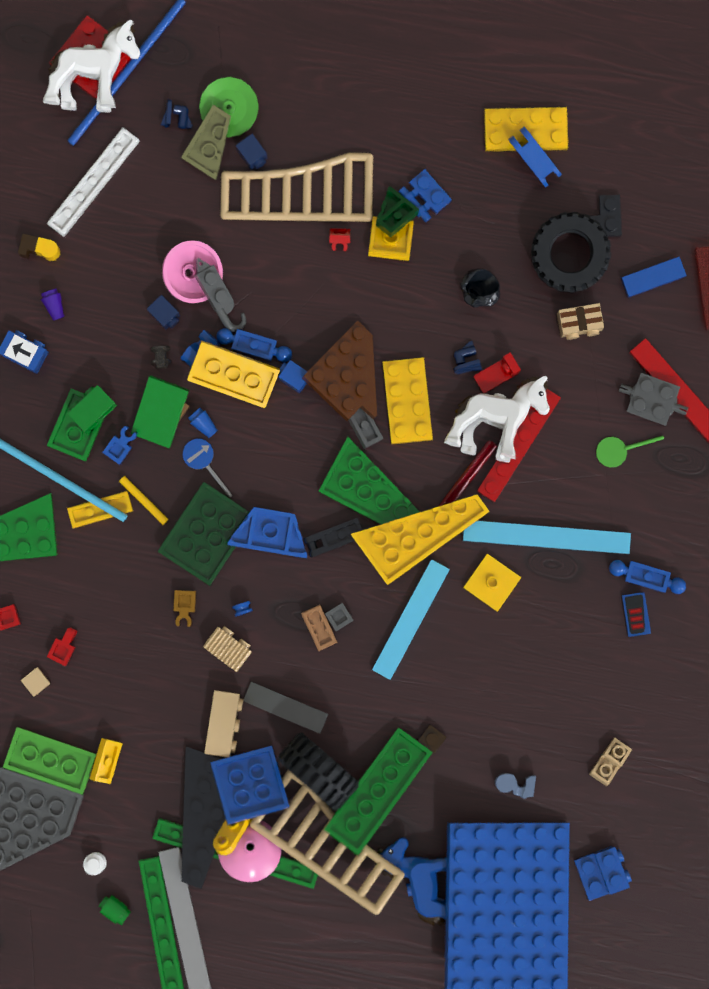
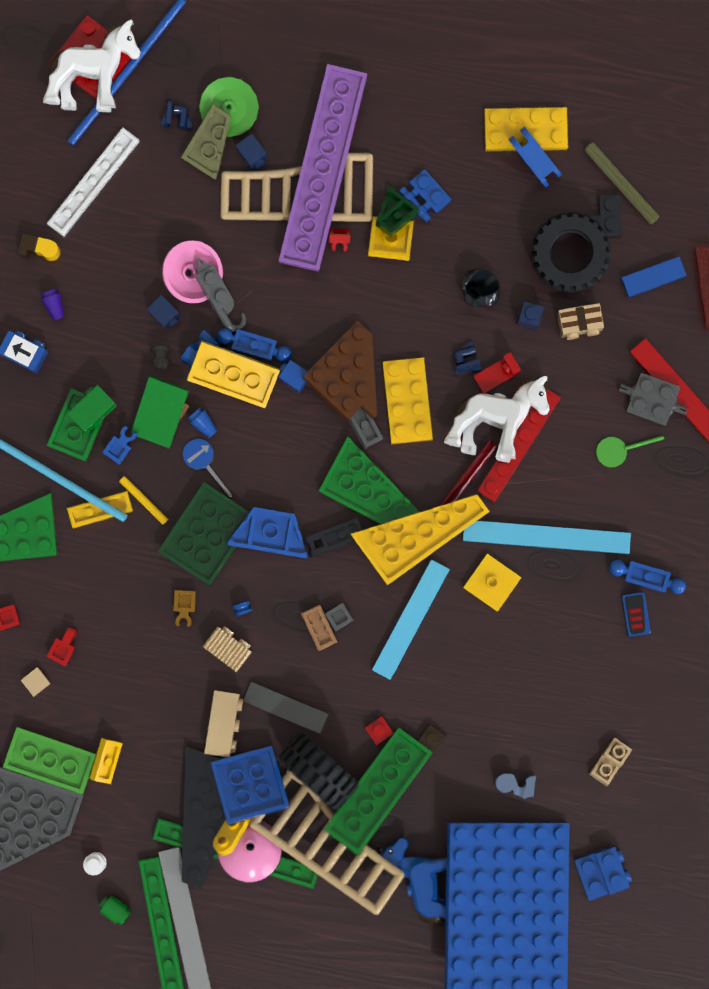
none -> medium lavender plate [279,64,367,272]
none -> red plate [365,716,394,745]
none -> dark blue brick [517,301,544,331]
none -> olive axle [585,142,659,224]

